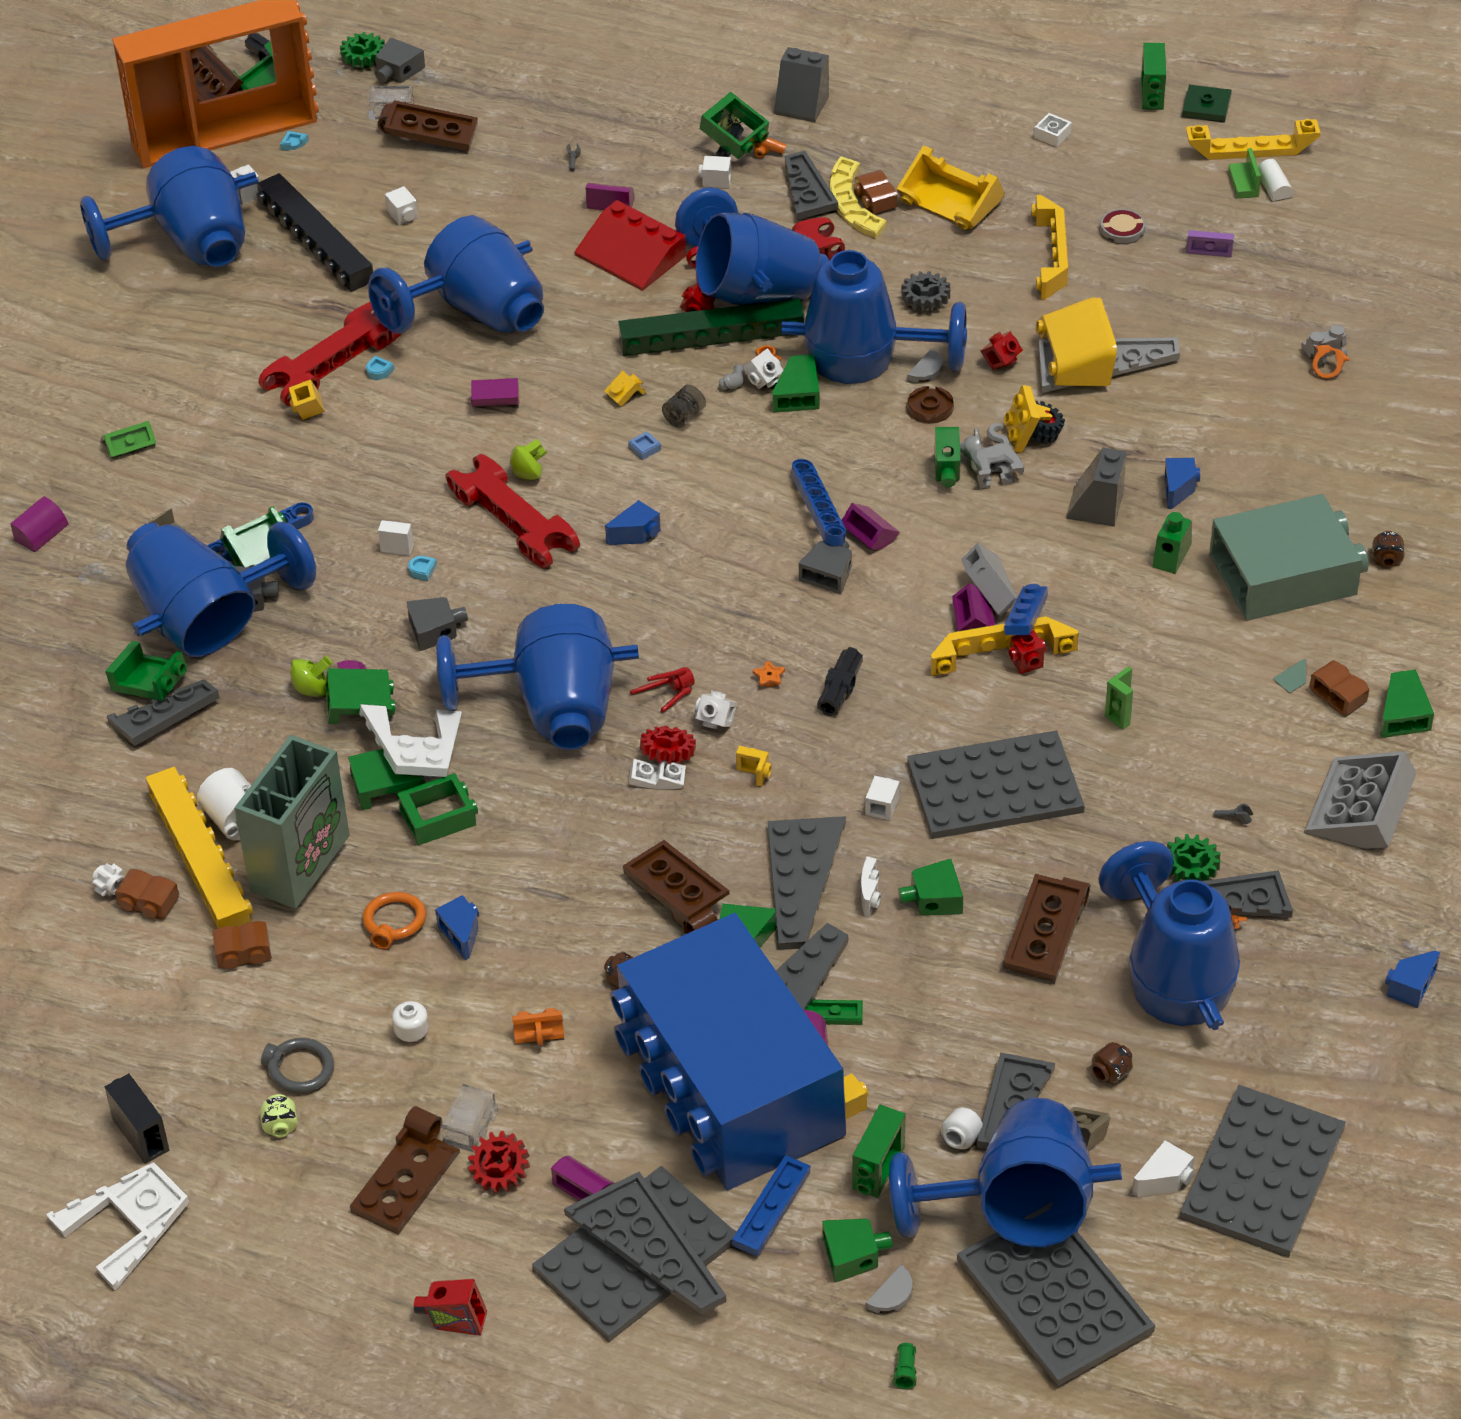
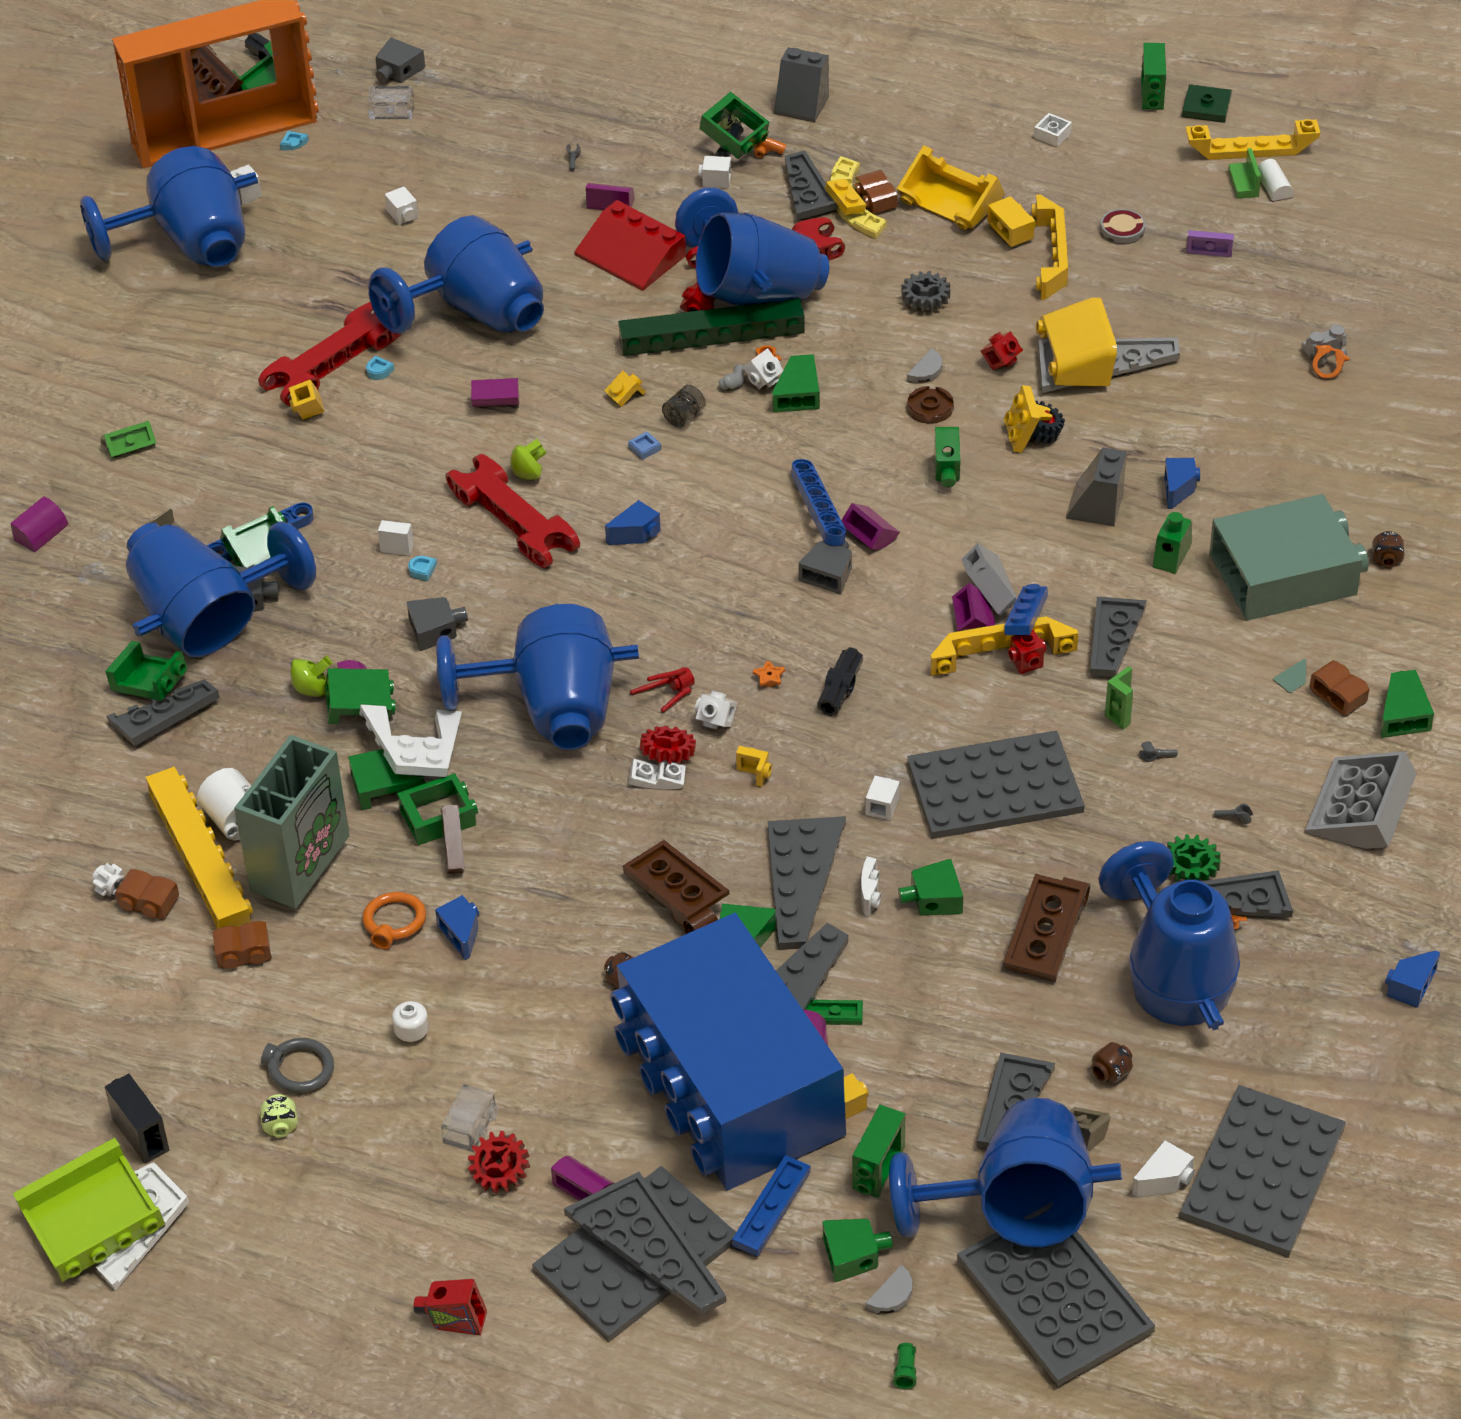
black brick [256,173,373,292] -> none
green gear [340,32,385,68] -> none
reddish brown hinge [350,1106,460,1235] -> none
reddish brown hinge [377,100,478,151] -> none
orange hips [512,1008,564,1046] -> none
blue piece [782,250,967,384] -> none
white head [941,1107,983,1150] -> none
light grey animal [960,423,1024,489] -> none
none -> lime panel [13,1137,166,1282]
none -> piece [440,805,465,874]
none -> yellow plate [825,179,866,215]
none -> yellow brick [987,196,1036,247]
none -> dark grey wing [1090,597,1147,677]
none -> dark grey hand [1139,741,1178,762]

